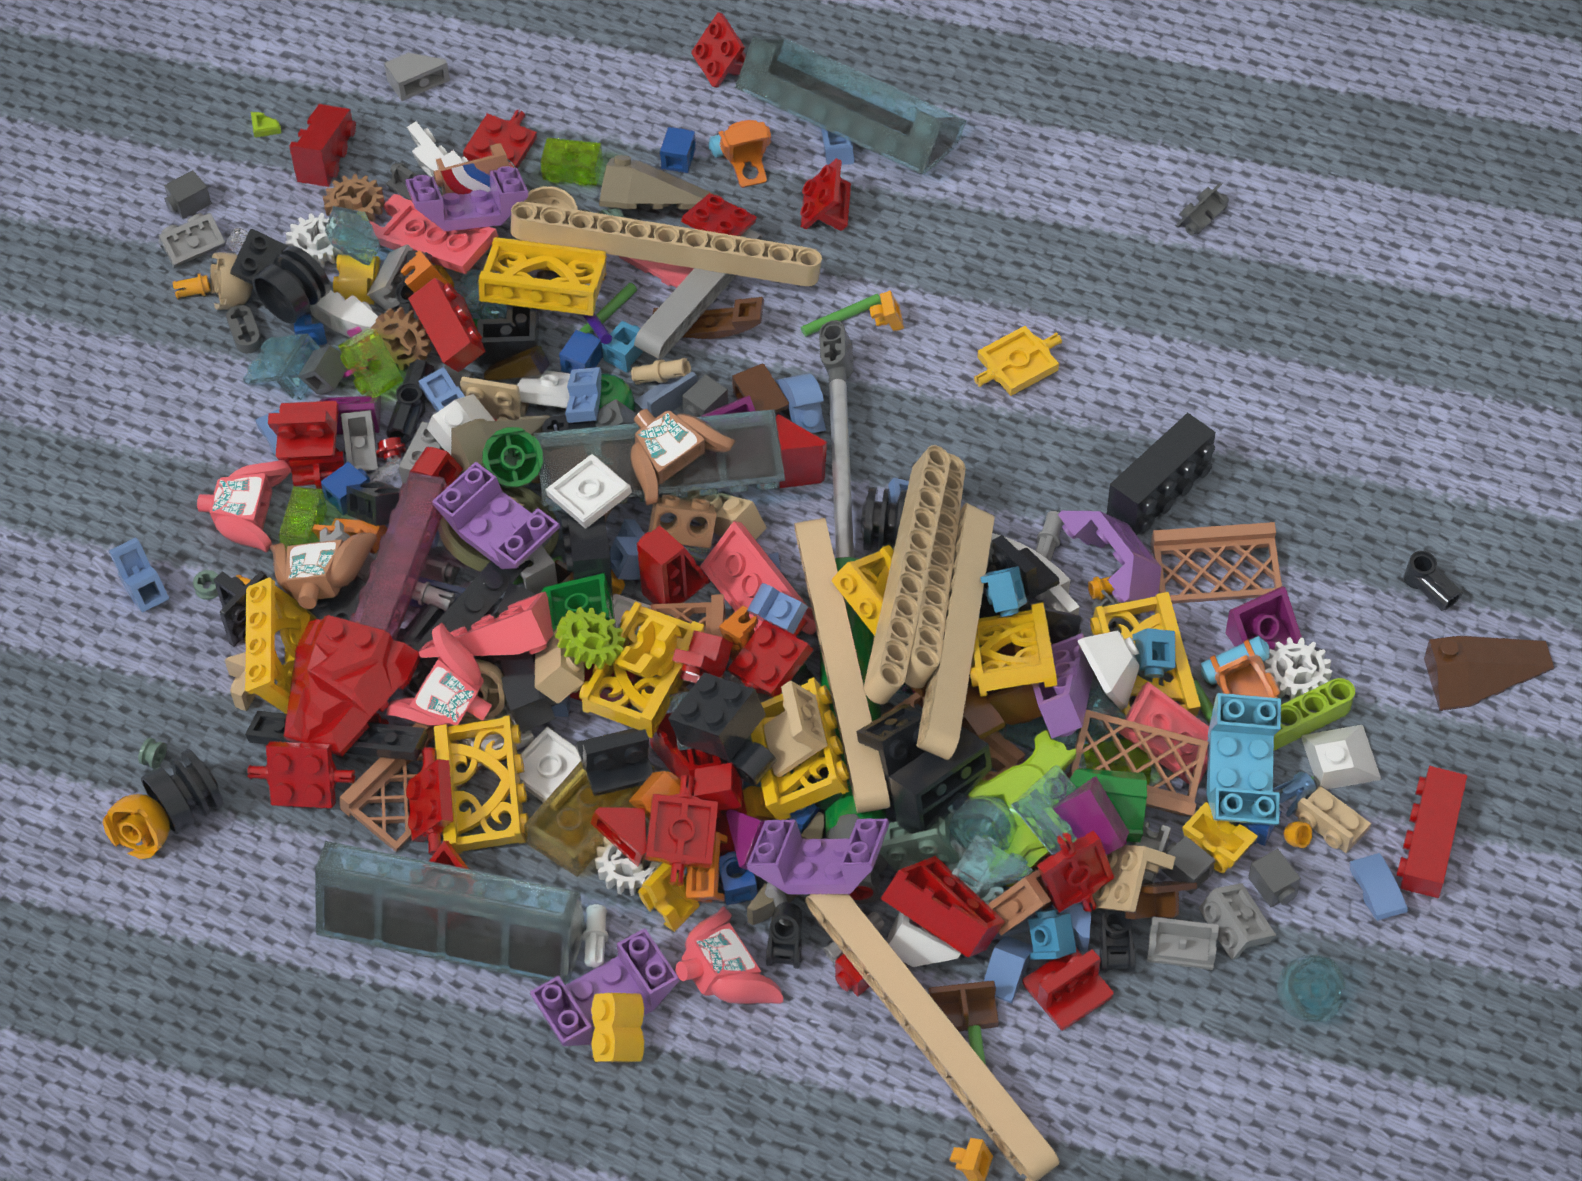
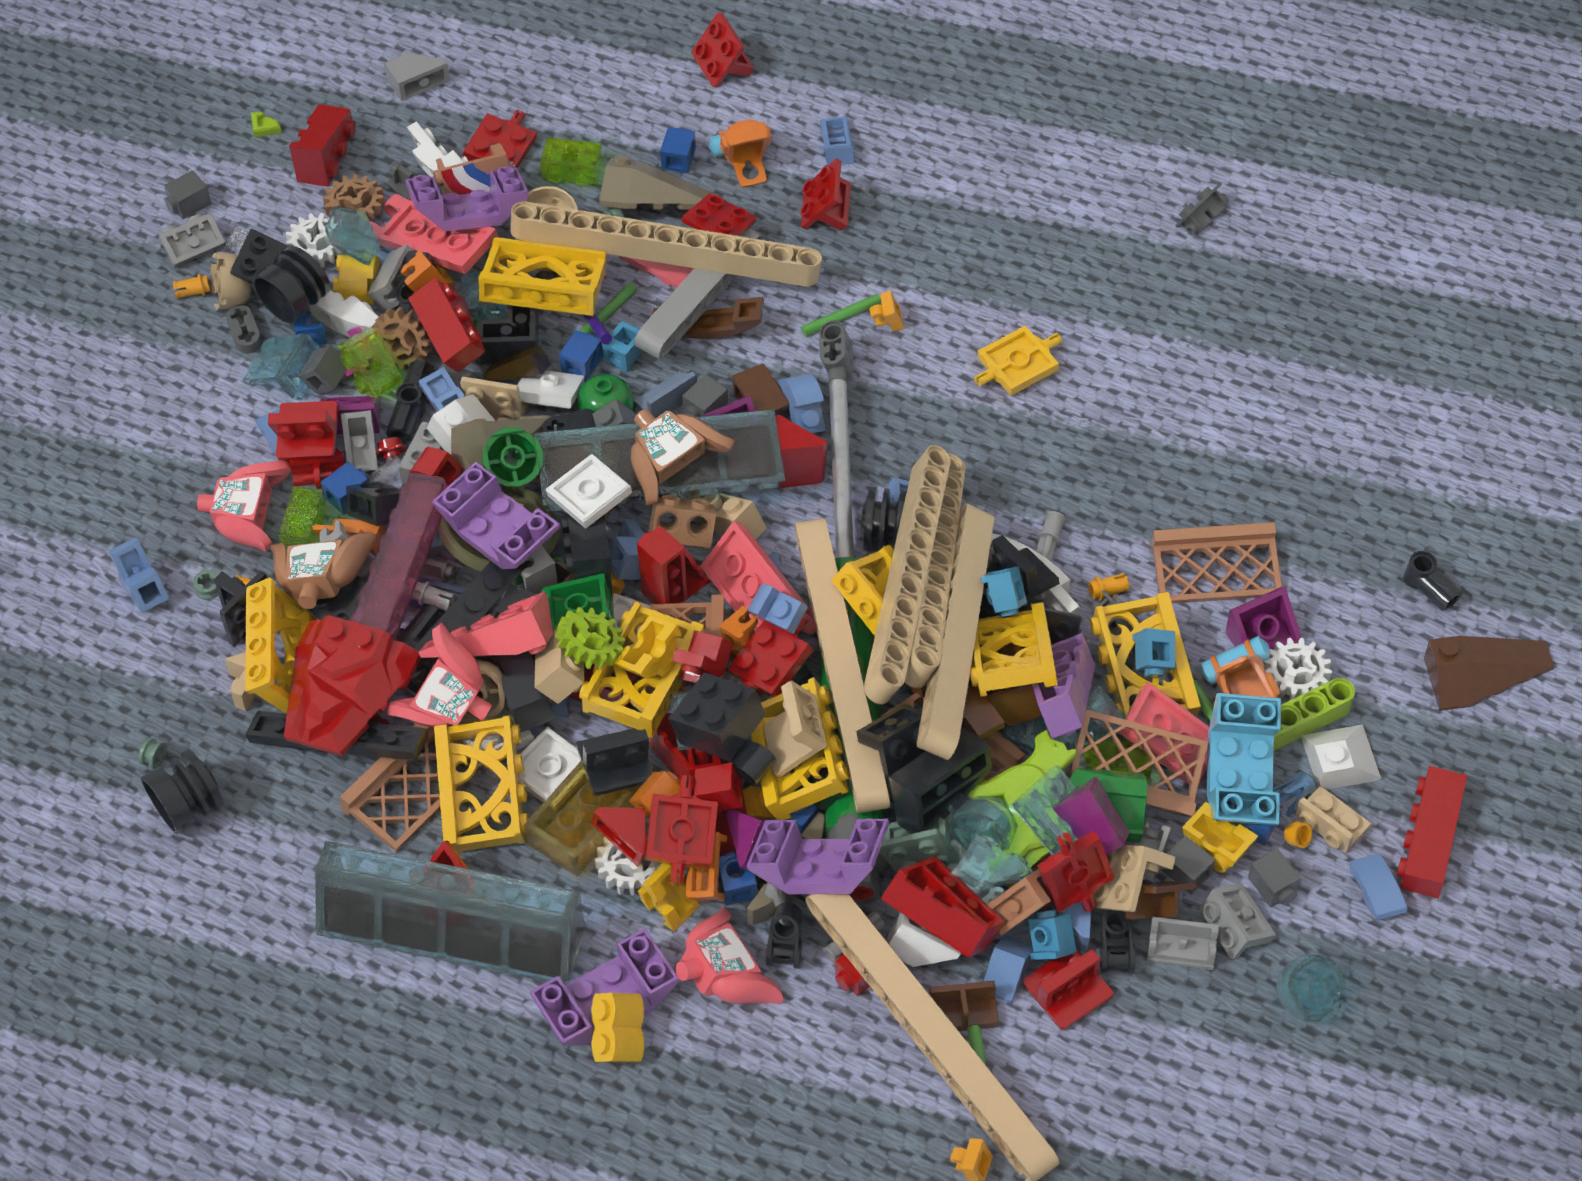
light orange cylinder [103,793,170,859] -> none
red plate [247,741,356,808] -> none
red plate [406,747,453,855] -> none
medium blue slope [565,367,601,423] -> none
white axle [582,904,608,969] -> none
tan pin [631,358,691,385] -> none
clear light blue window [735,36,967,174] -> none
medium lavender slope [1058,510,1162,613] -> none
white slope [1078,631,1140,710] -> none
black brick [1106,413,1216,535] -> none

